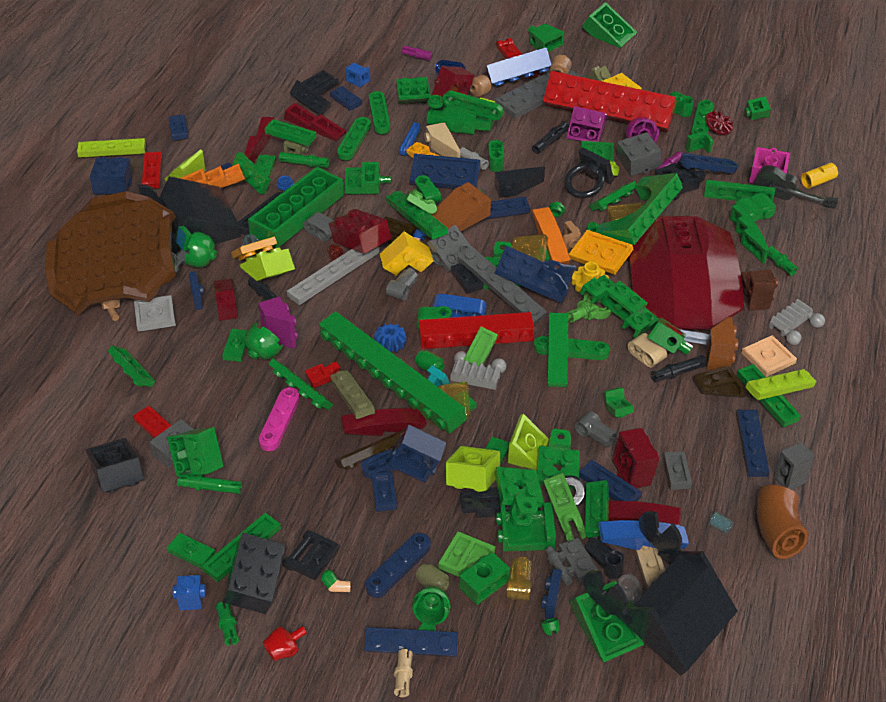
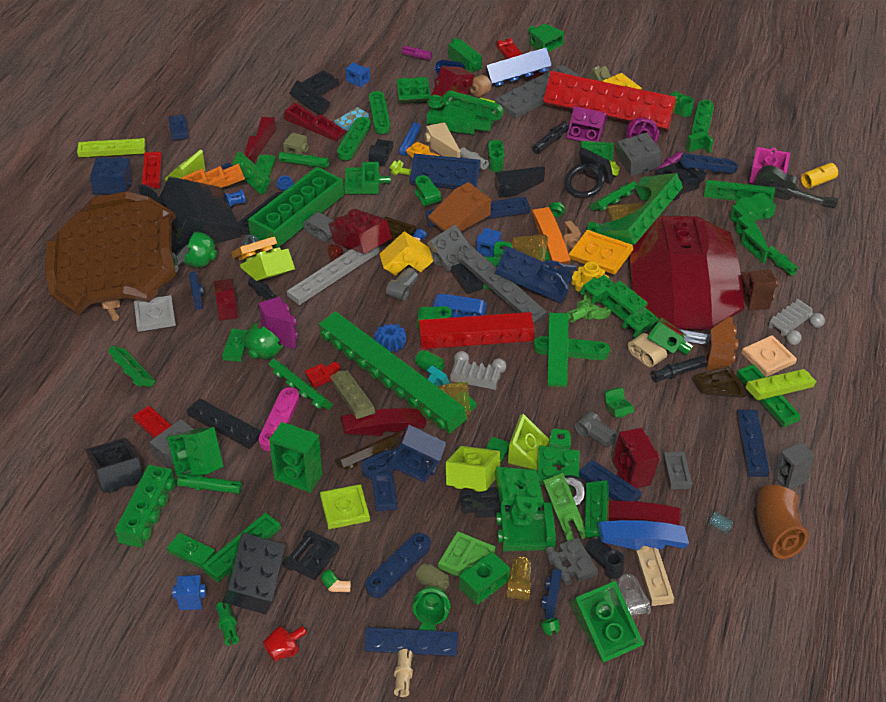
green tile [176,226,192,251] -> none
green plate [265,119,316,146] -> none
dark blue plate [330,86,362,111] -> none
green plate [386,191,448,240] -> none
bright green plate [405,189,437,214] -> none
bright green tile [463,327,498,366] -> none
medium nougat head [549,55,572,74] -> none
green slope [582,2,637,48] -> none
black piece [583,511,738,676] -> none
dark red wheel [705,110,733,135] -> none
green brick [744,96,771,121] -> none
none -> green brick [115,464,176,548]
none -> black plate [187,398,262,449]
none -> blue bush [225,189,246,208]
none -> green brick [269,422,323,493]
none -> lime tile [320,484,370,529]
none -> medium azure tile [334,107,369,132]
none -> black plate [368,139,394,166]
none -> lime plate [389,159,411,176]
none -> green brick [448,37,482,73]
none -> blue brick [476,228,503,257]

